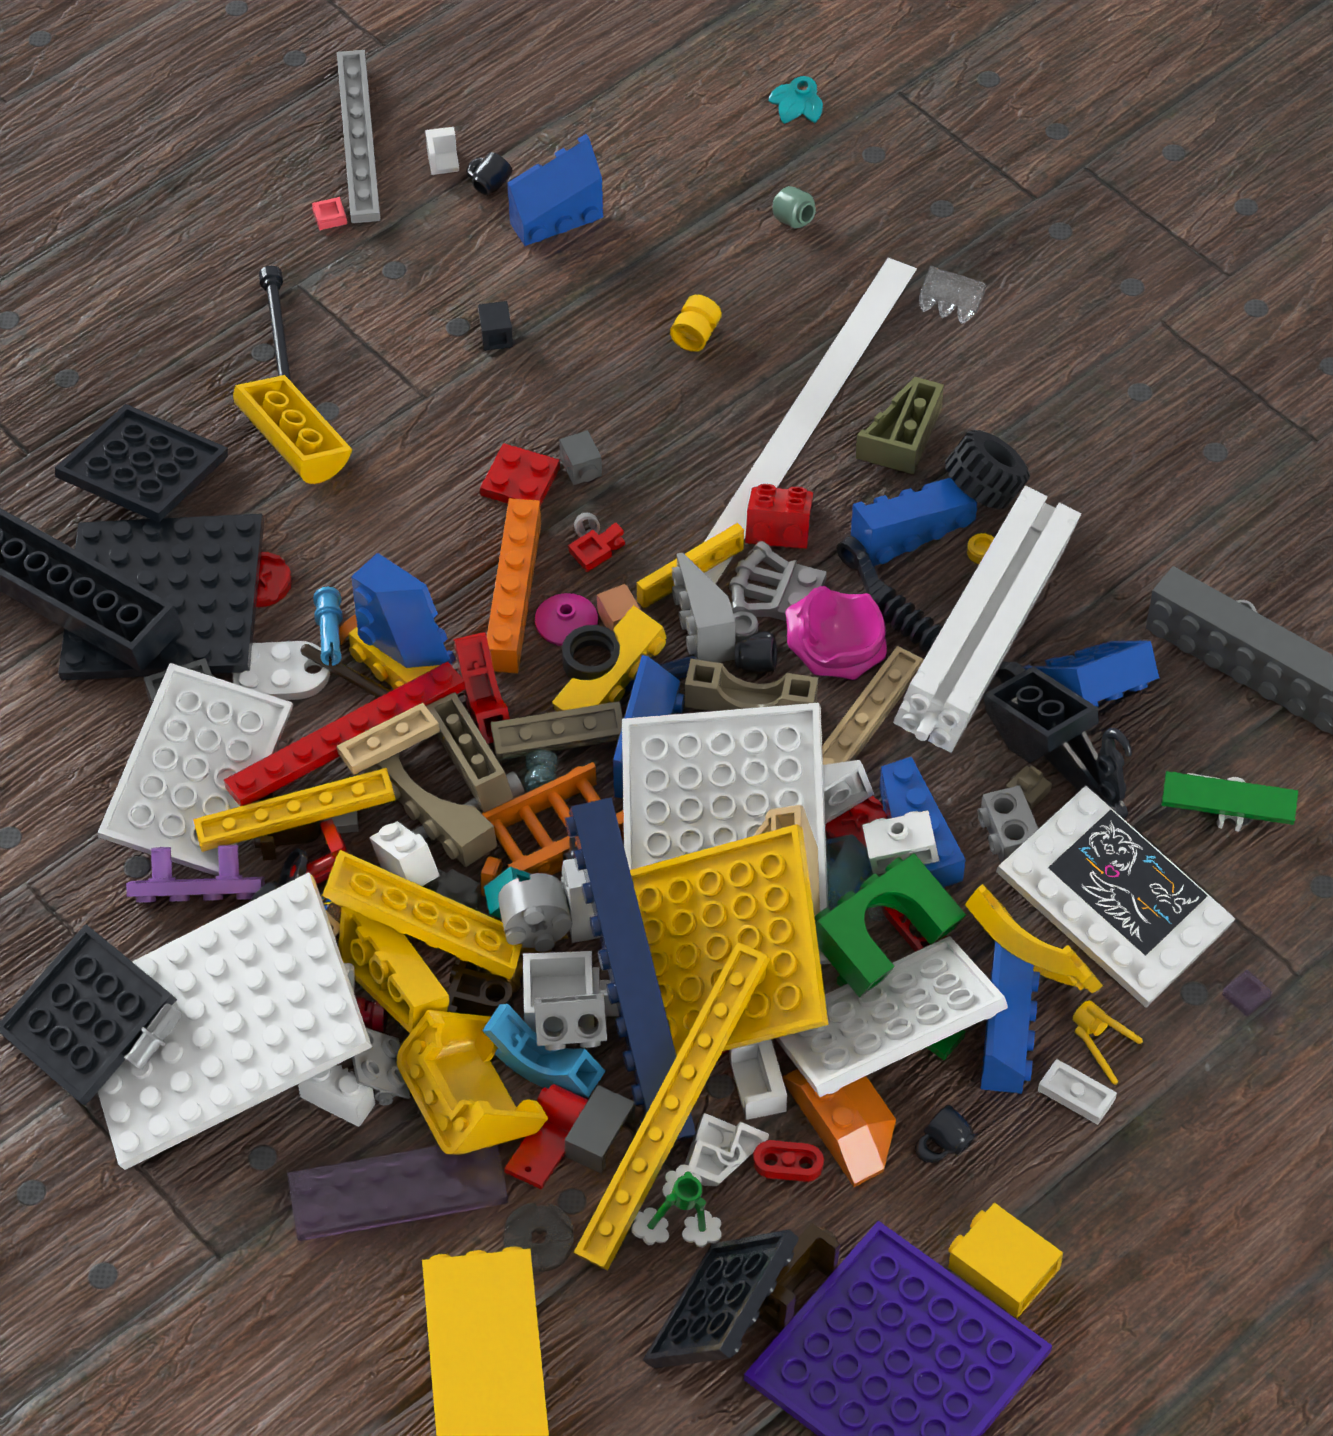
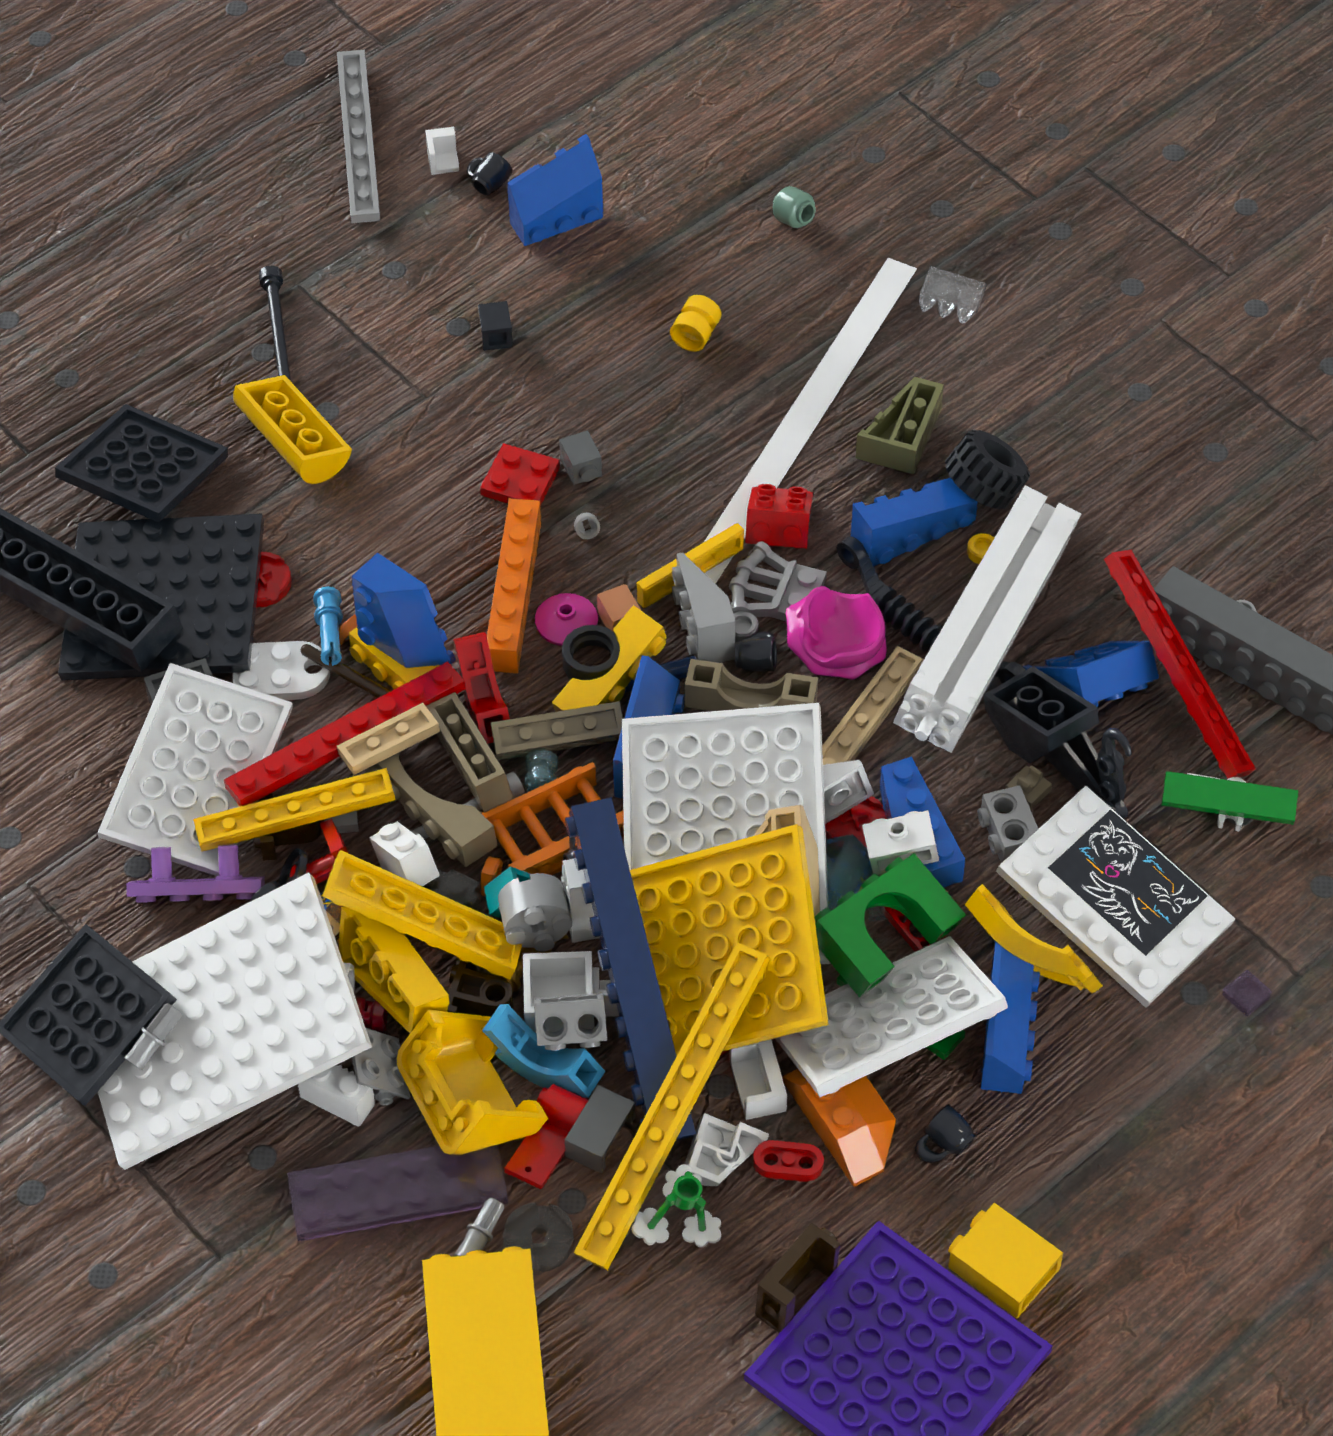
coral tile [312,197,347,230] -> none
red plate [568,523,625,572] -> none
black plate [643,1229,800,1369] -> none
teal plate [768,76,823,124] -> none
white plate [1038,1059,1117,1125] -> none
yellow plant [1073,1000,1143,1085] -> none
none -> light grey axle [454,1198,504,1257]
none -> red plate [1104,550,1256,778]

